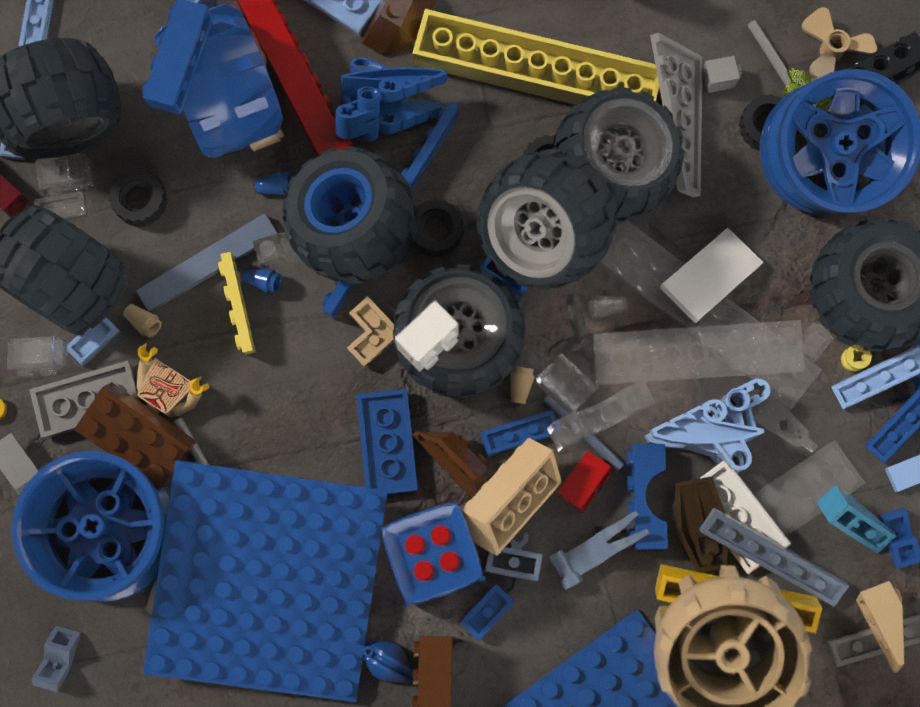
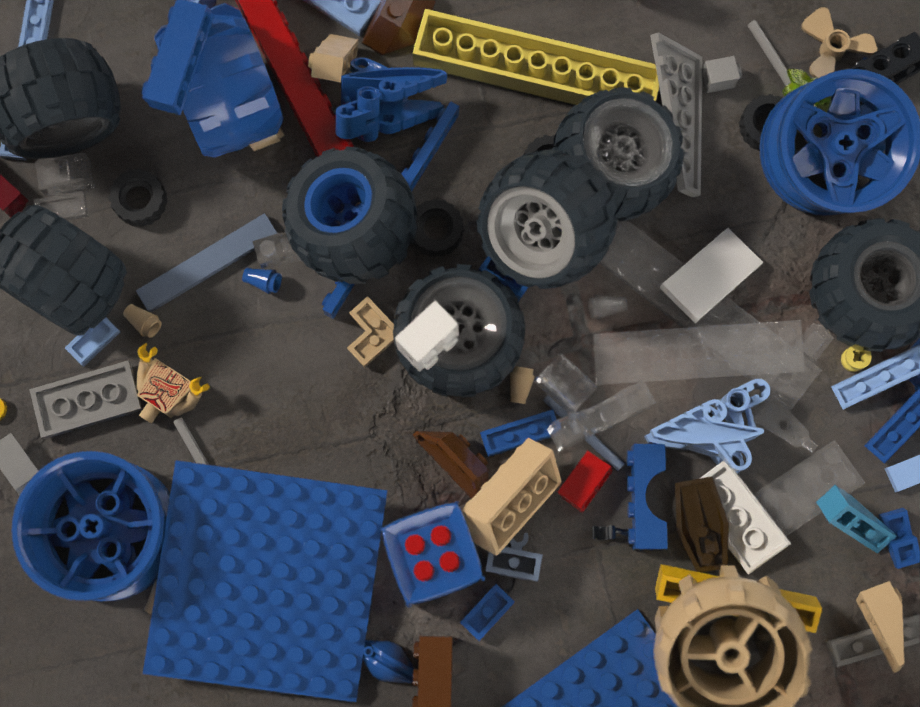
clear brick [7,336,68,377] -> none
sand blue slope [32,626,80,692] -> none
reddish brown brick [74,382,197,489] -> none
light yellow plate [218,252,256,355] -> none
blue cone [255,170,292,195] -> none
blue plate [356,389,418,495] -> none
sand blue flag [549,510,650,591] -> none
sand blue tile [700,508,849,607] -> none
none -> tan brick [308,34,359,83]

